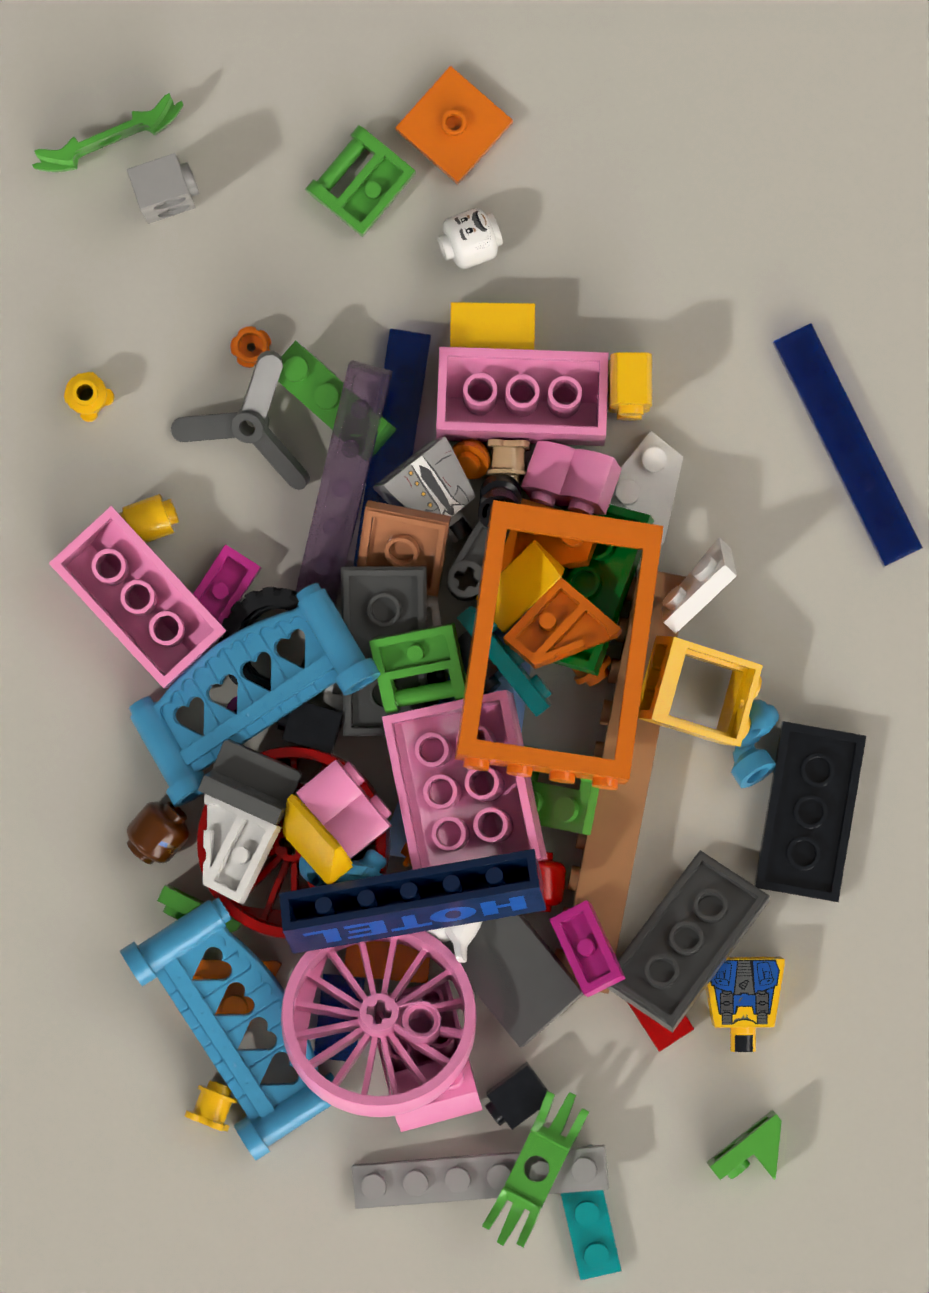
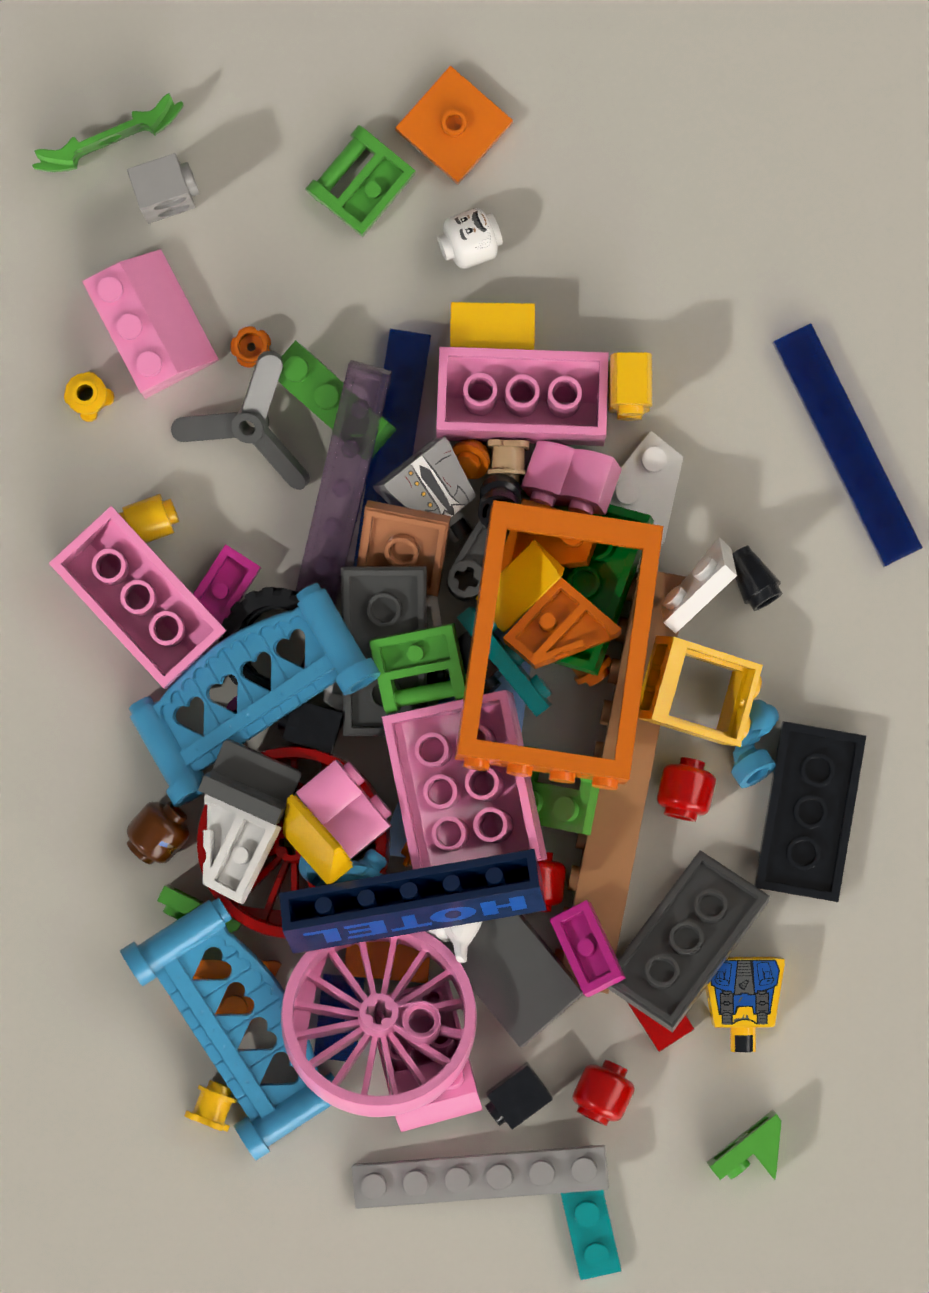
bright green piece [482,1091,589,1248] -> none
none -> bright pink slope [82,249,219,399]
none -> red head [572,1059,635,1126]
none -> red head [657,757,716,822]
none -> black cone [732,546,783,611]

